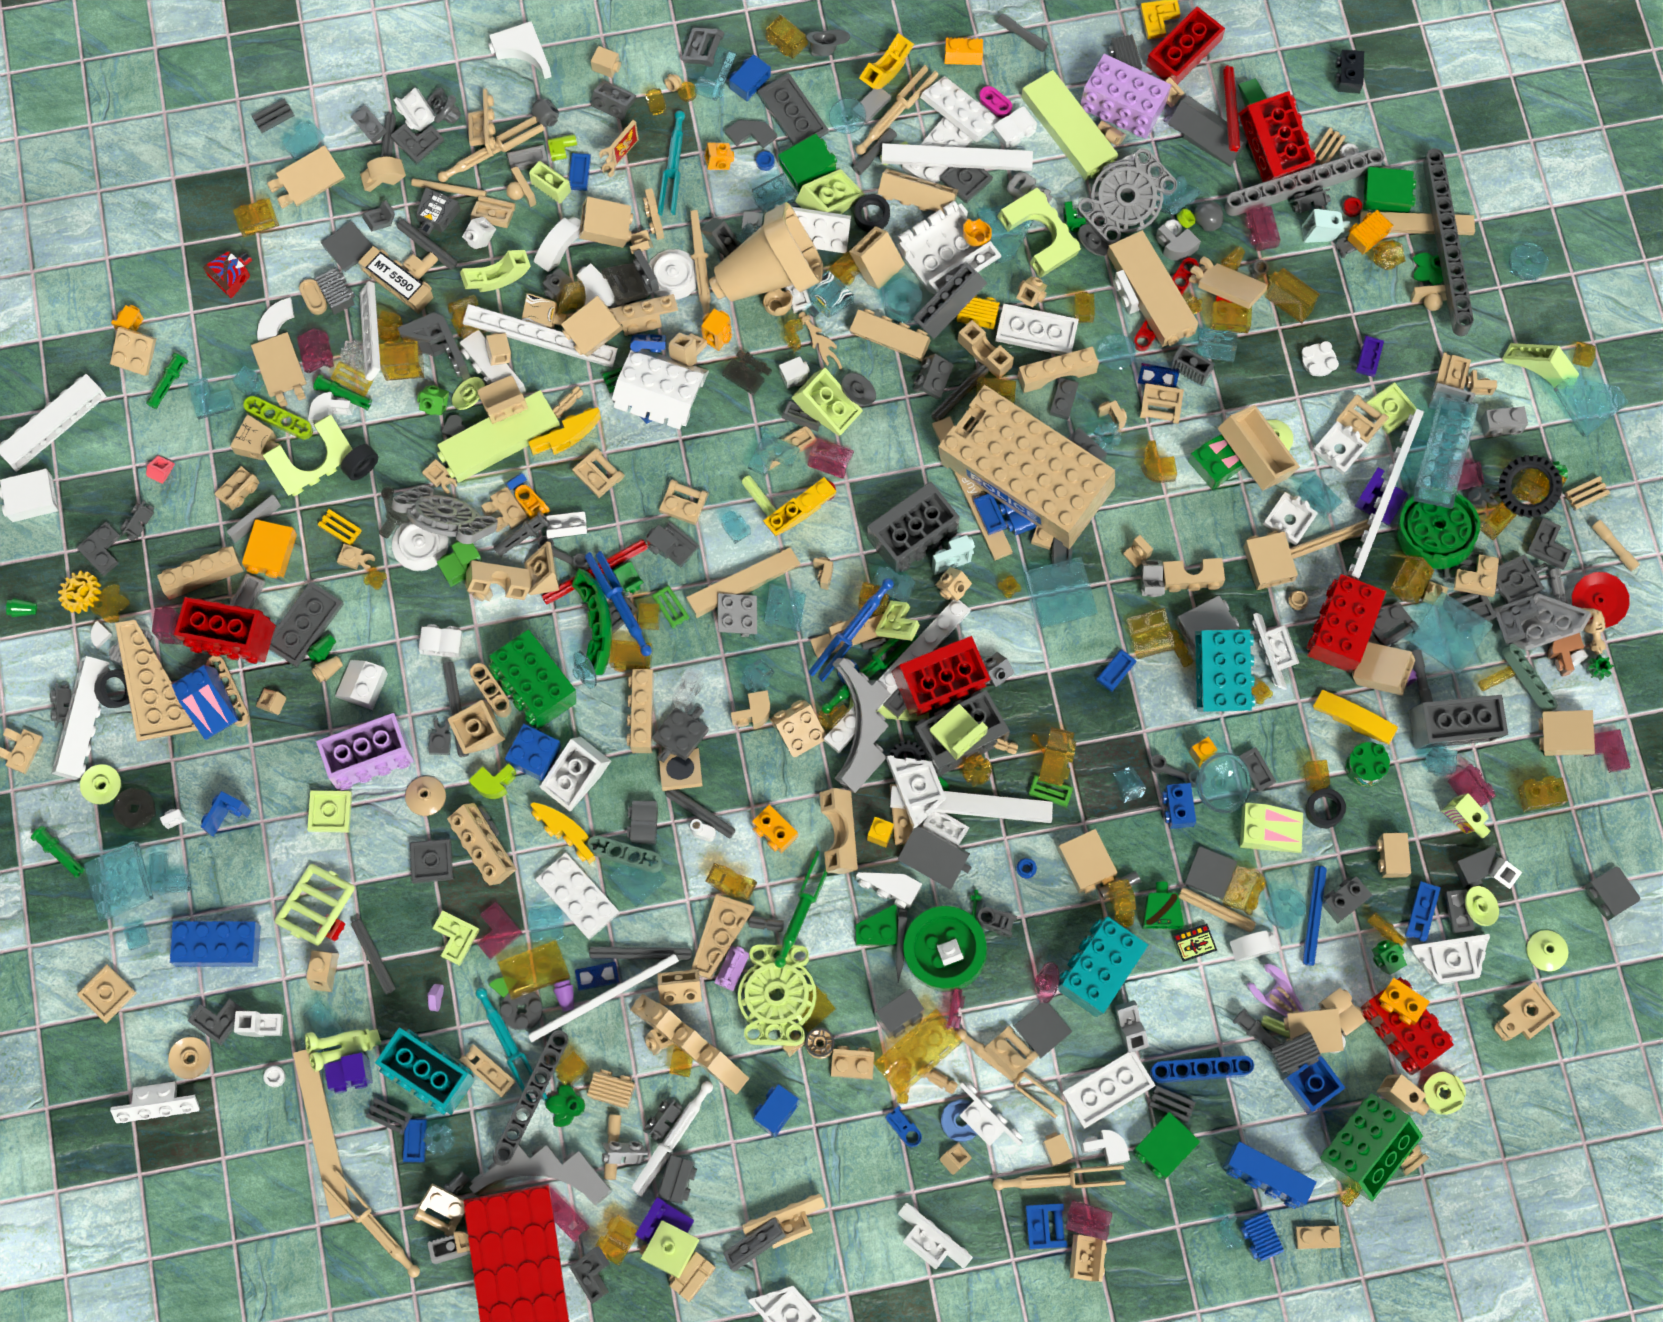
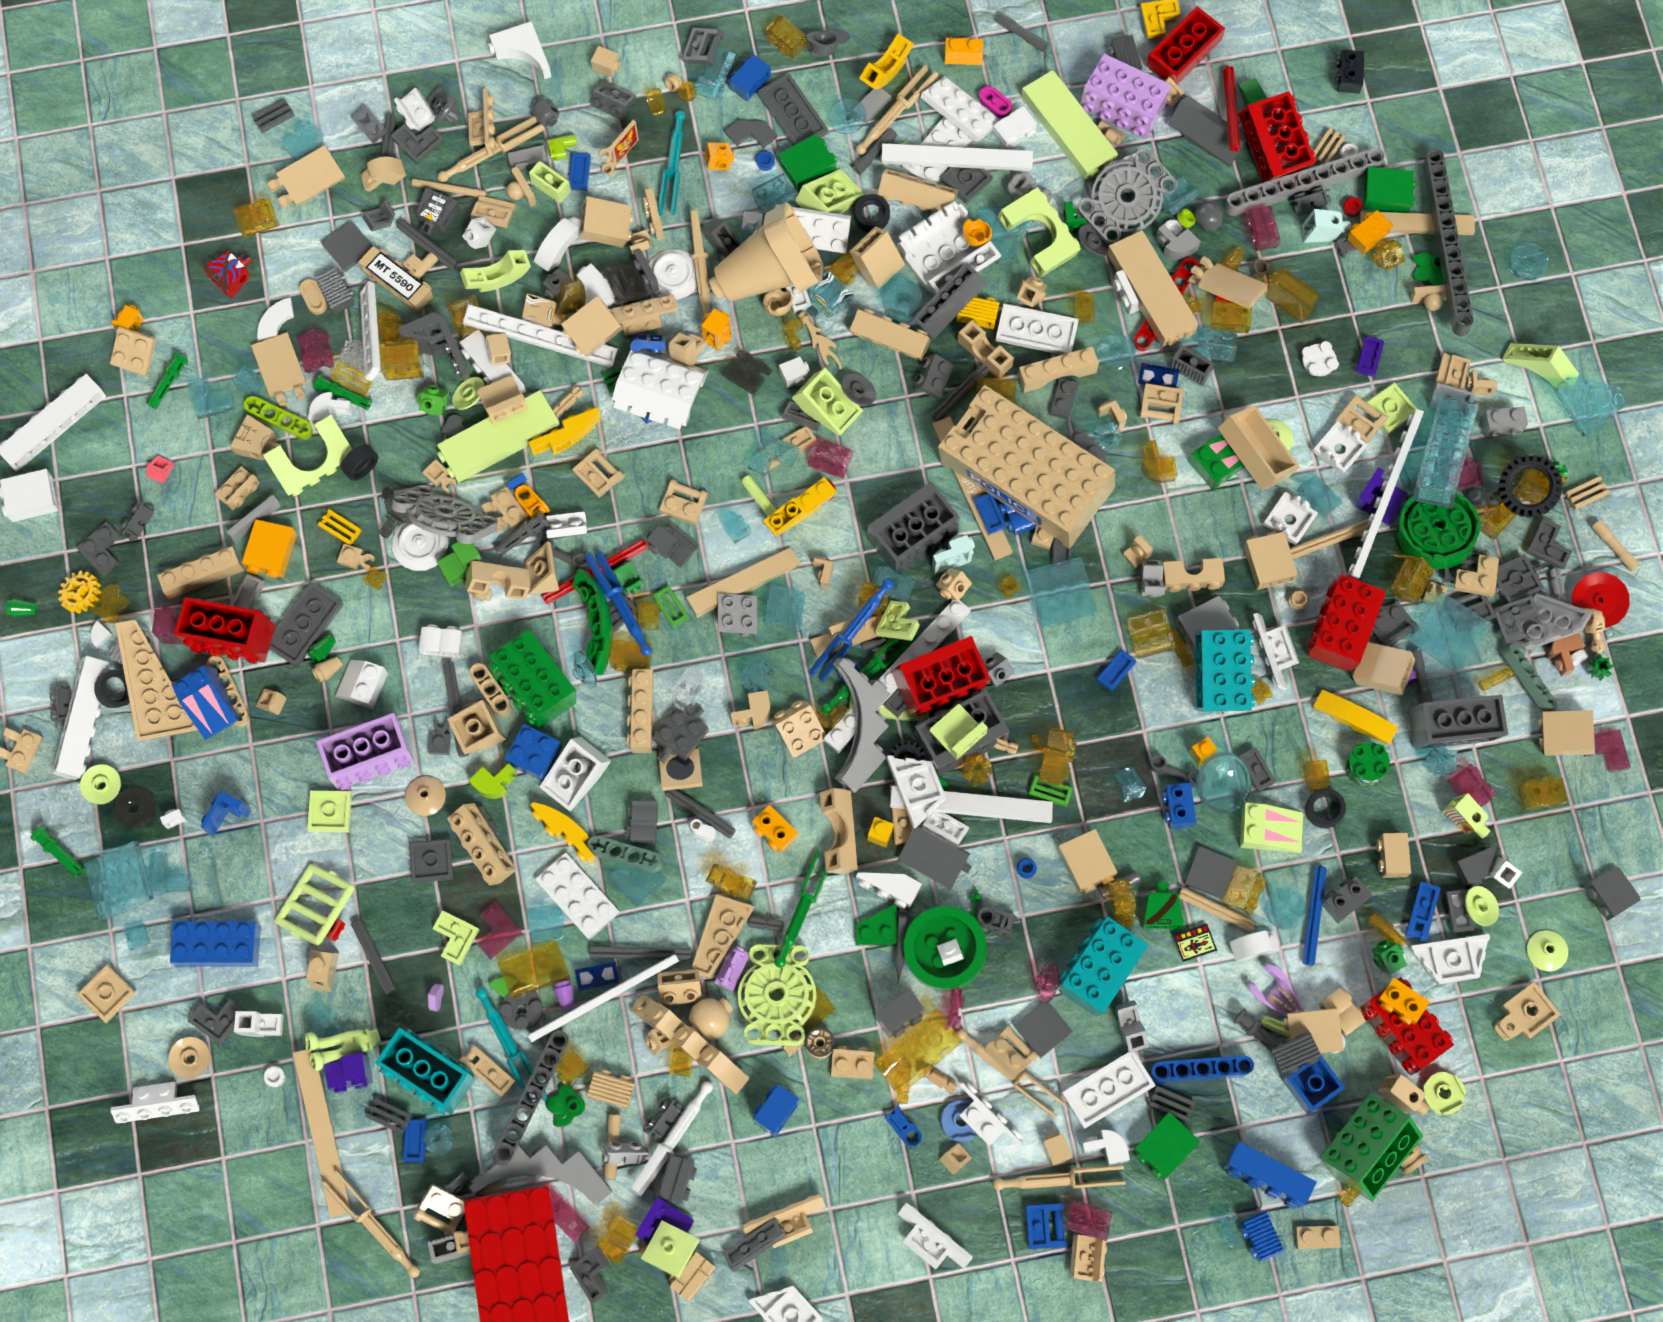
clear yellow slope [1573,342,1596,368] -> none
none -> tan brick [689,998,733,1040]

